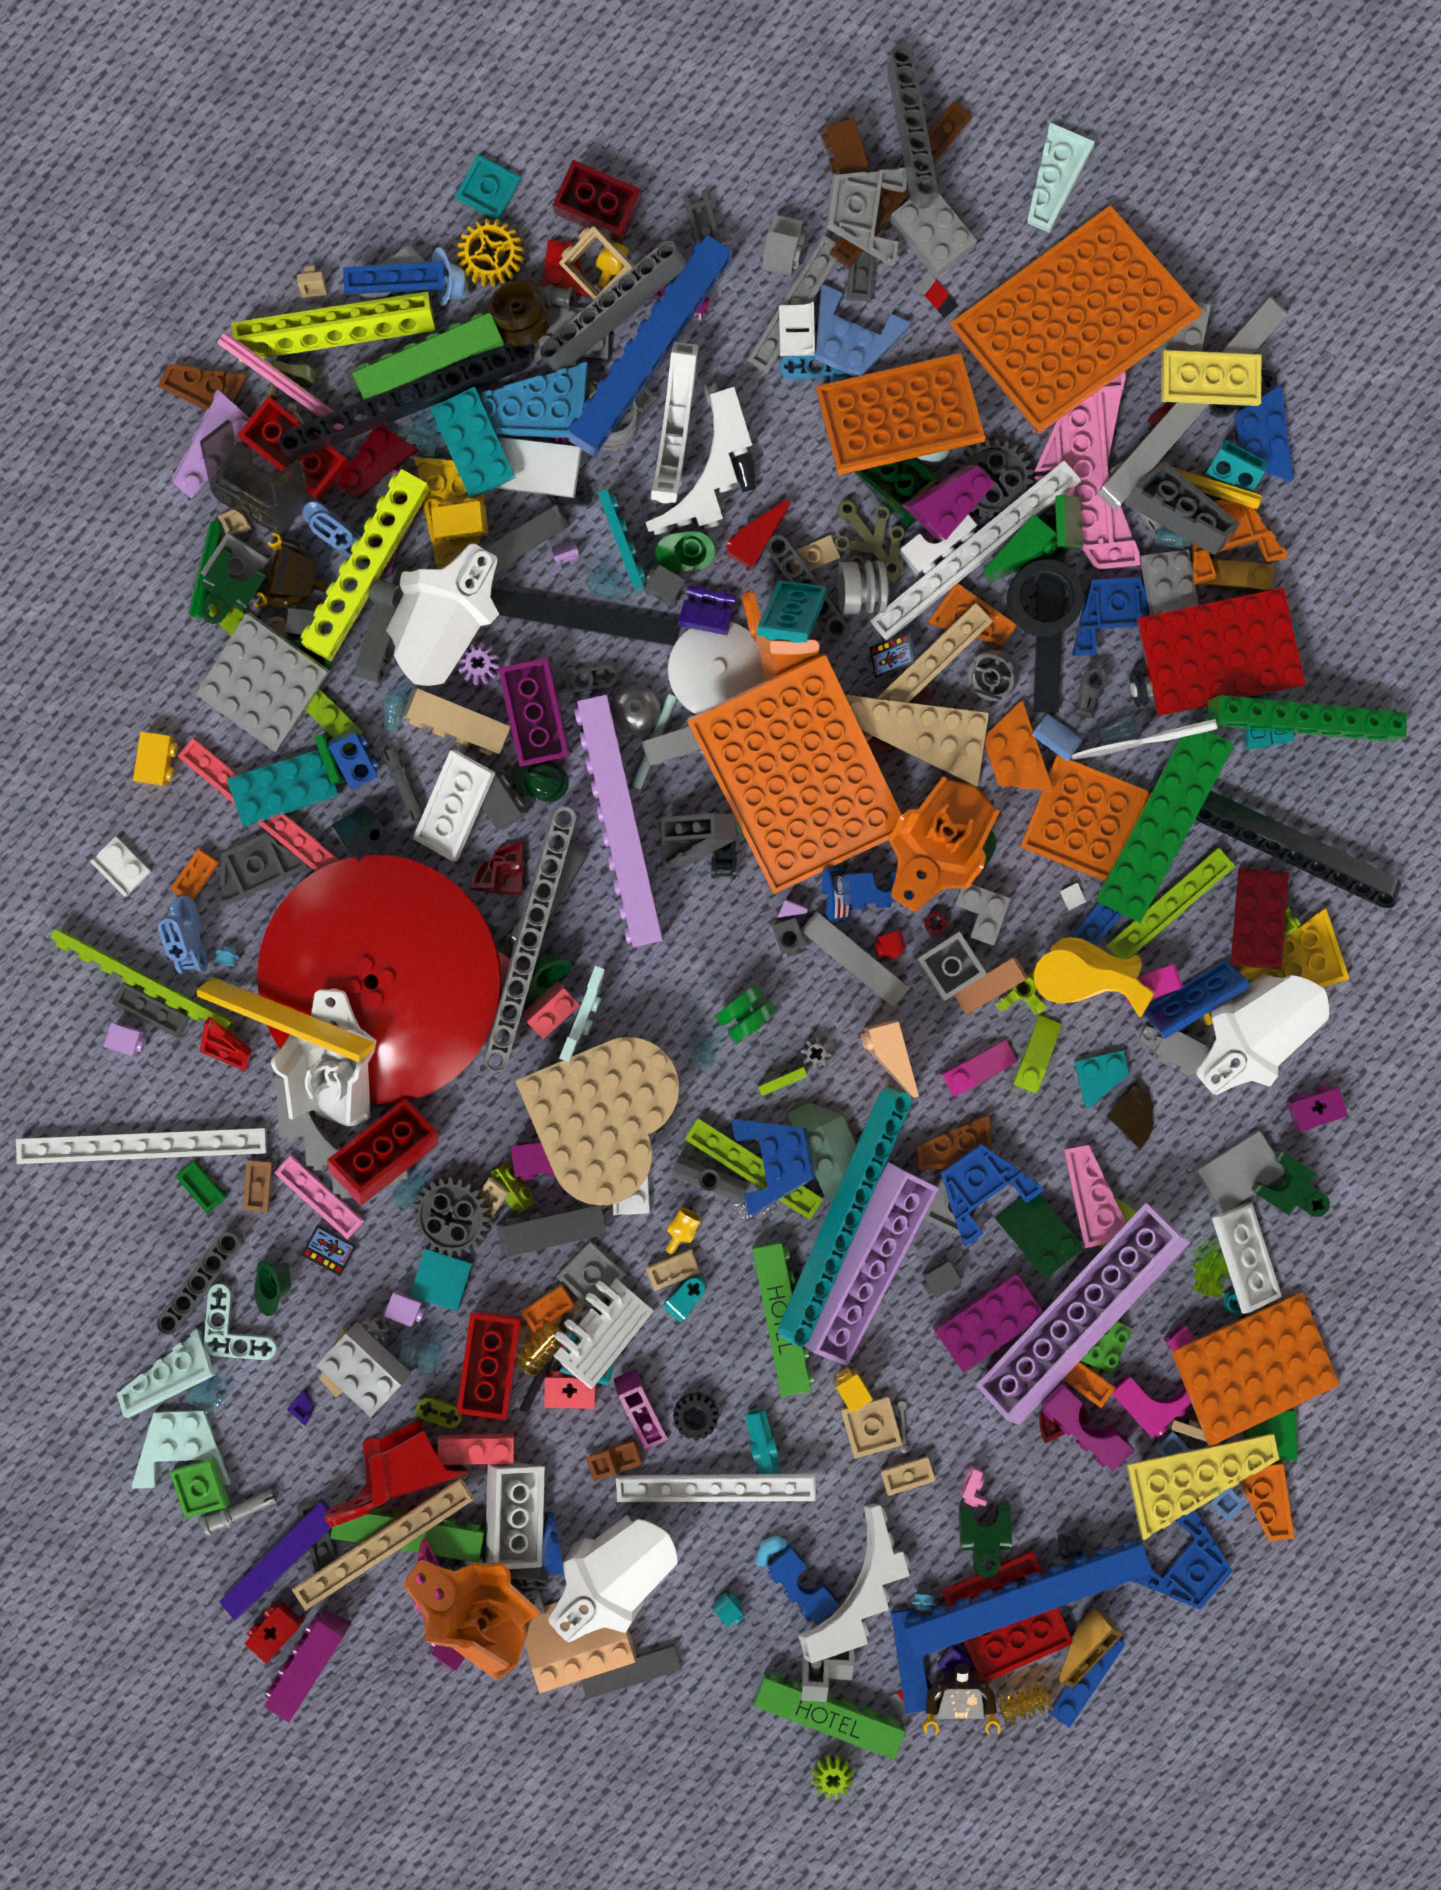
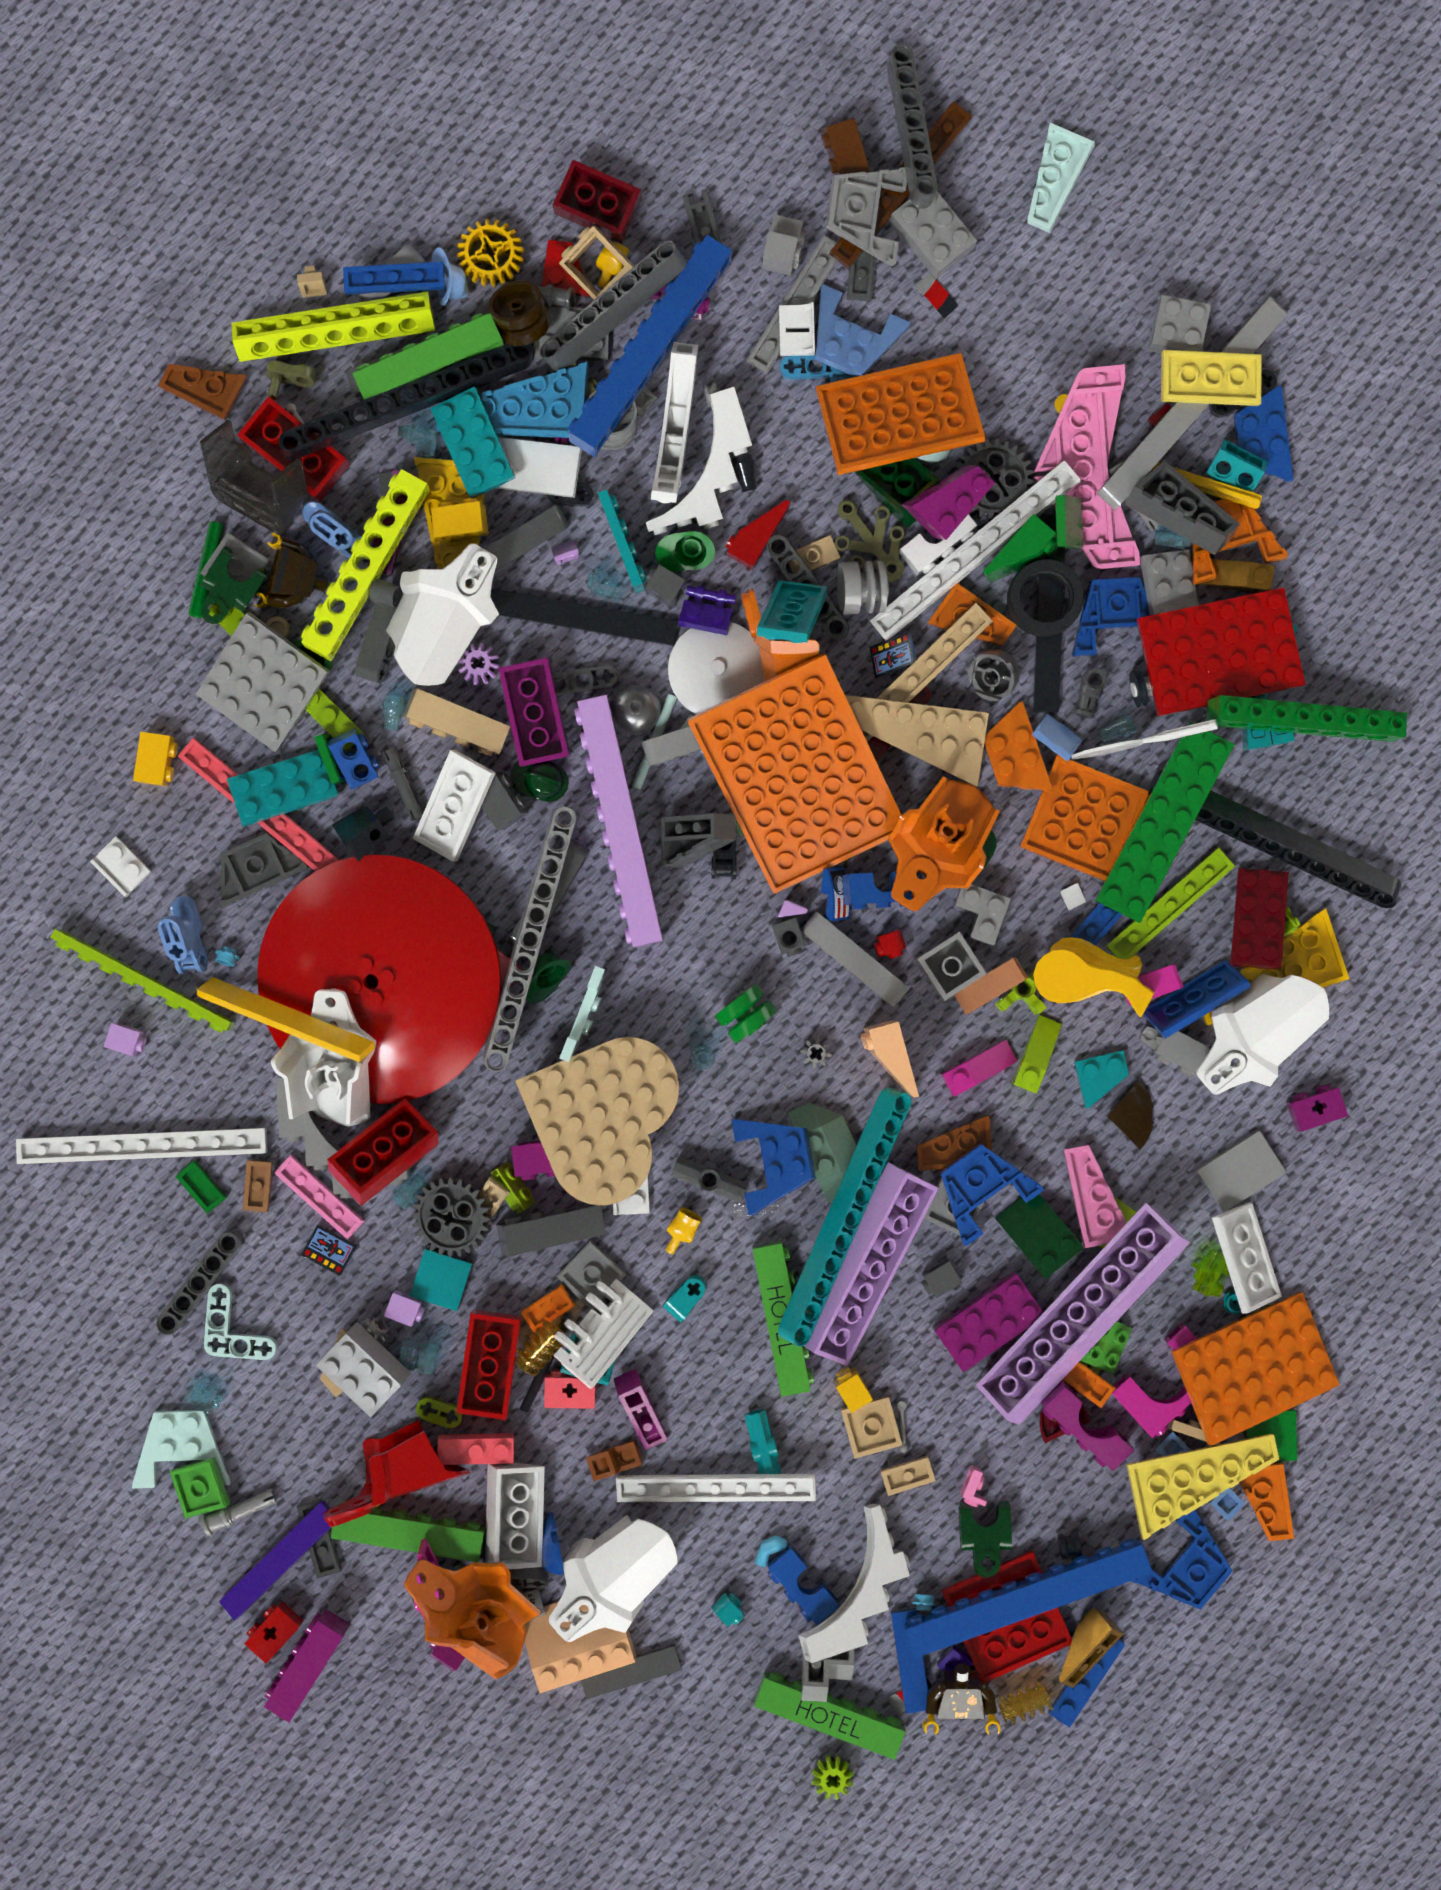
dark grey tile [112,982,190,1038] -> none
light aqua wing [117,1329,215,1418] -> none
orange plate [170,848,220,900] -> none
lavender wing [171,390,250,499] -> none
red wing [199,1016,252,1071] -> none
bright pink axle [218,332,344,431] -> none
tan tile [218,505,252,537] -> none
dark green piece [254,1261,291,1316] -> none
dark grey brick [286,608,325,637] -> none
dark purple tile [287,1390,313,1426] -> none
tan tile [292,1477,474,1611] -> none
dark red wing [336,426,419,500] -> none
teal tile [455,154,522,221] -> none
dark red brick [470,842,525,895] -> none
coral brick [522,981,580,1039] -> none
tan plate [645,1249,701,1291] -> none
black tyre [673,1392,718,1440] -> none
lime plate [685,1118,823,1220] -> none
lime tile [758,1067,807,1096] -> none
dark red bush [924,912,947,935] -> none
orange plate [950,205,1202,434] -> none
dark green piece [1251,1149,1330,1217] -> none

